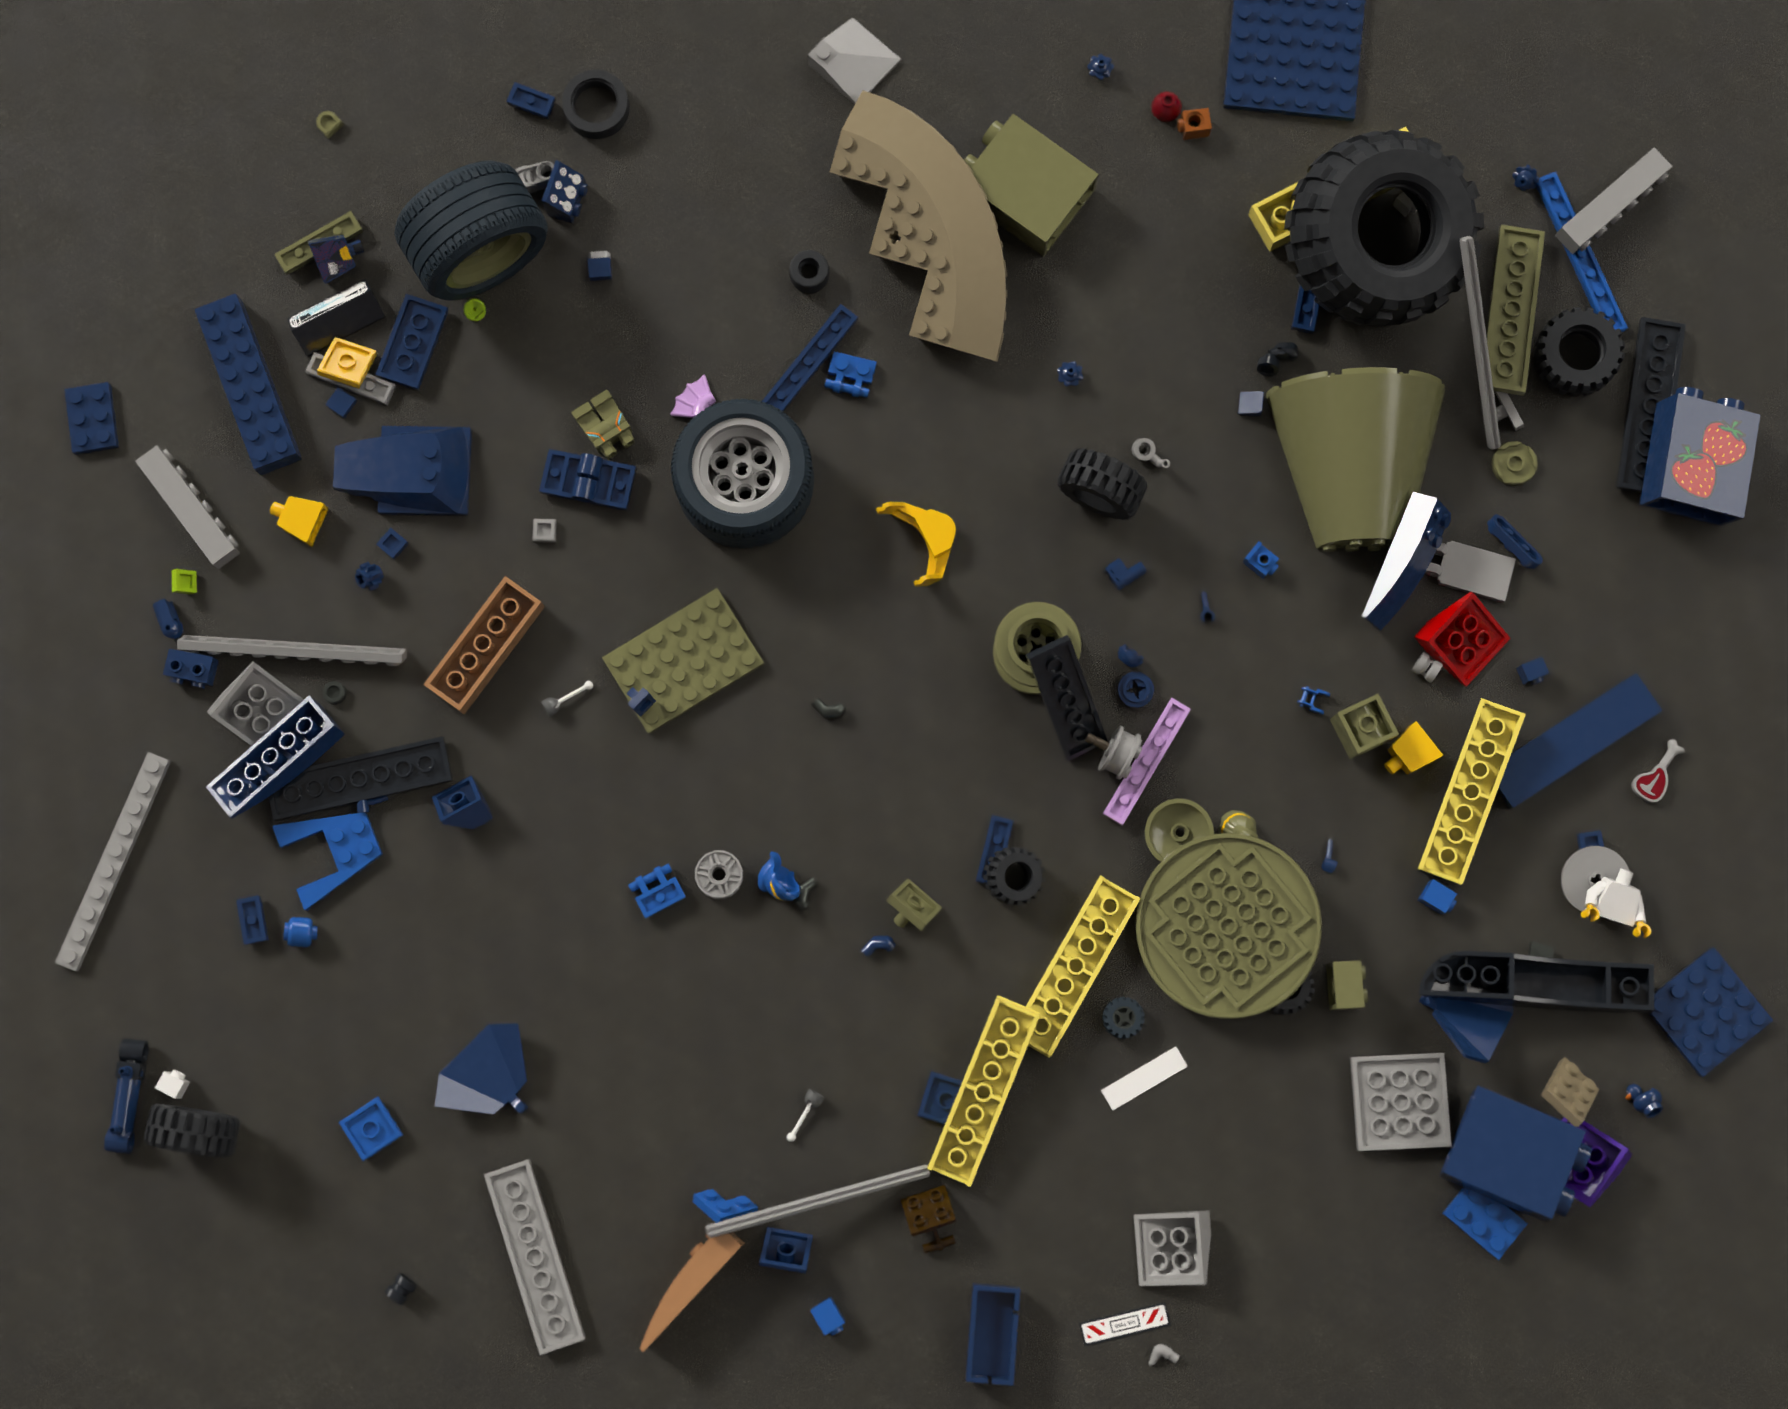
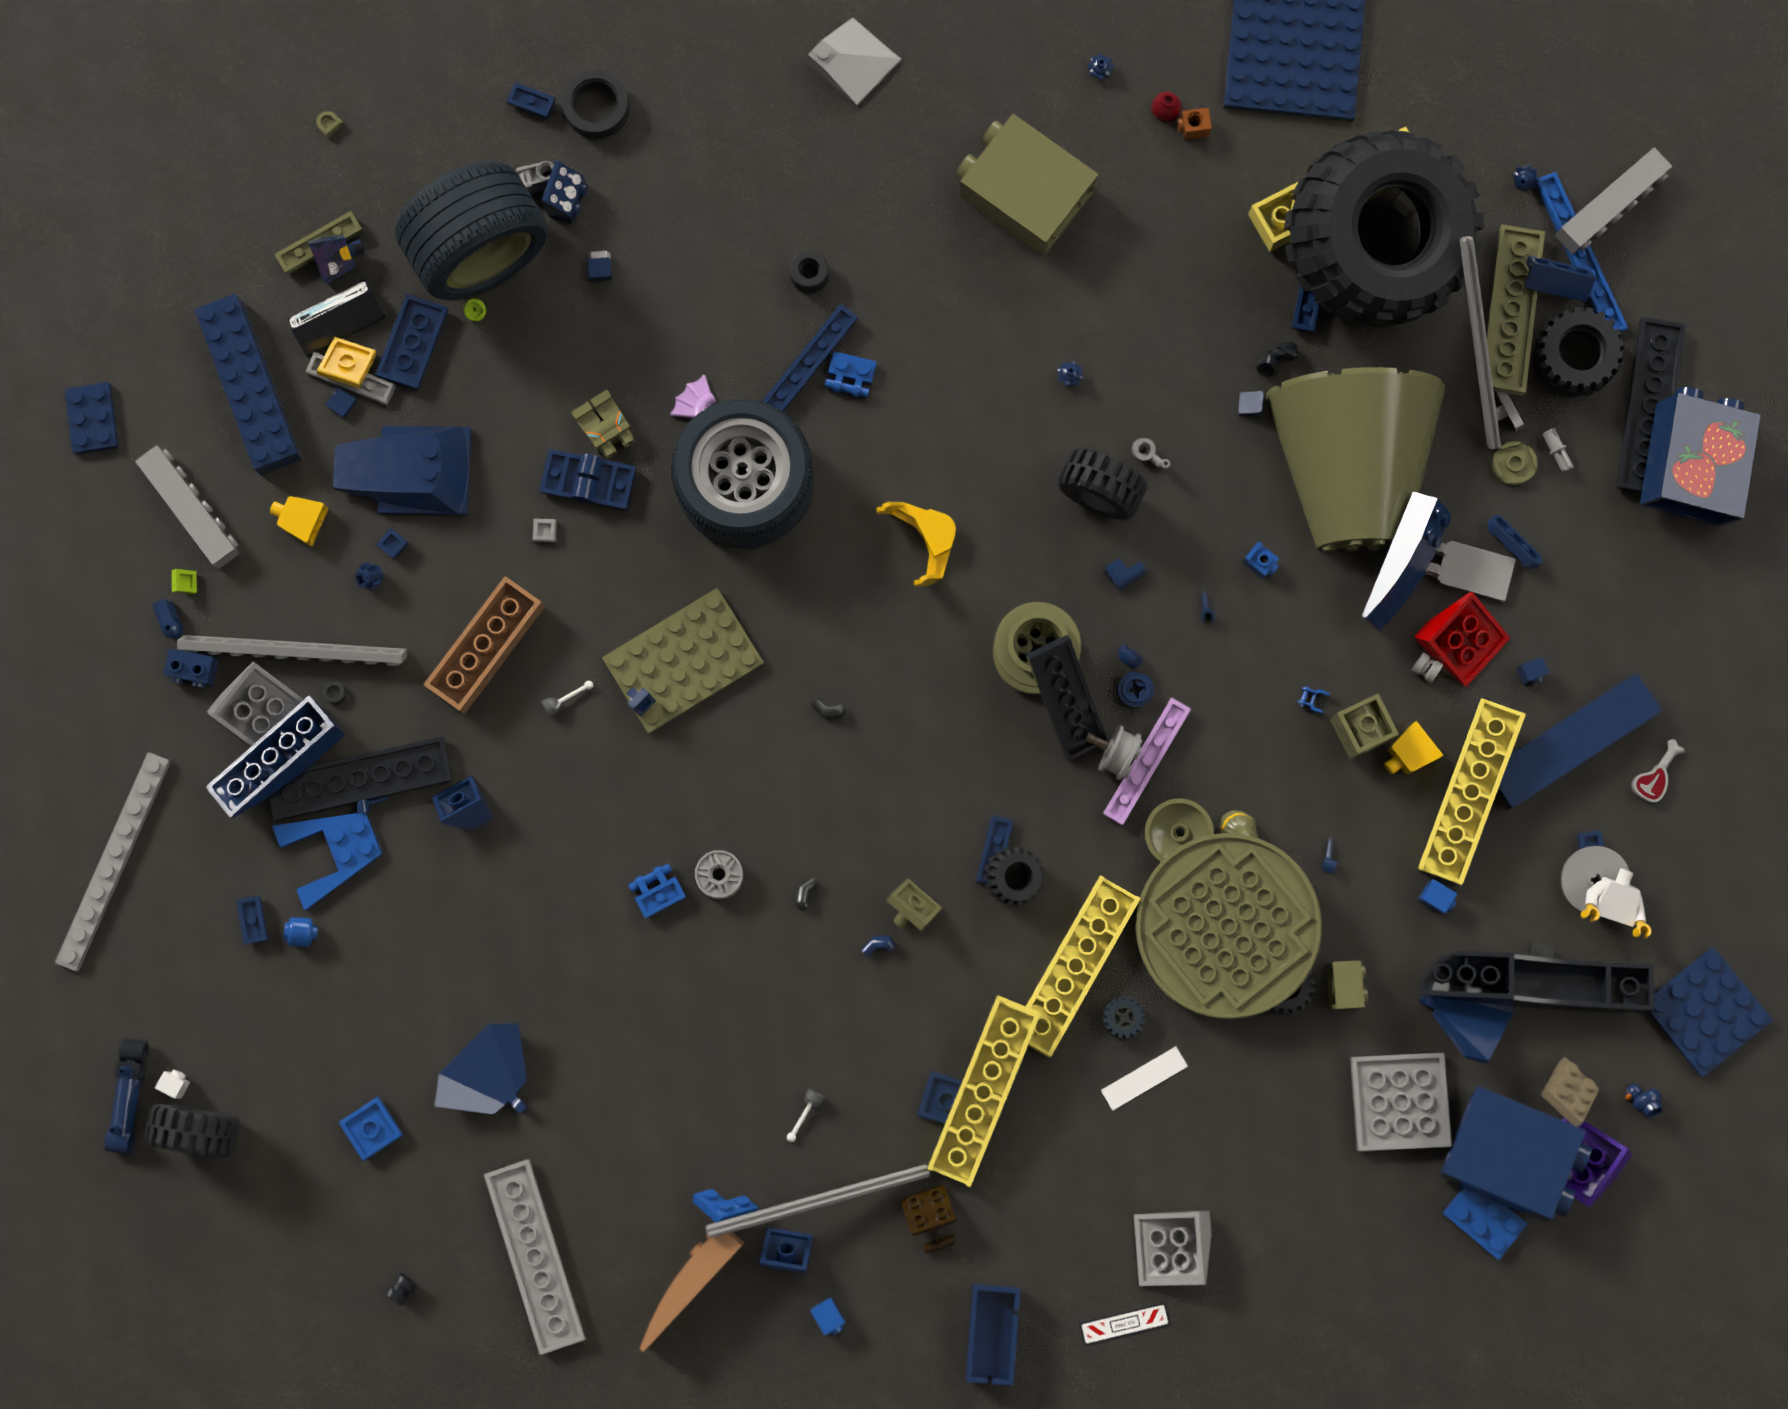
blue hair [758,851,800,901] -> none
dark tan brick [830,90,1007,362] -> none
light grey animal [1149,1344,1179,1366] -> none
none -> dark blue panel [1524,255,1596,302]
none -> light grey axle [1542,428,1573,472]

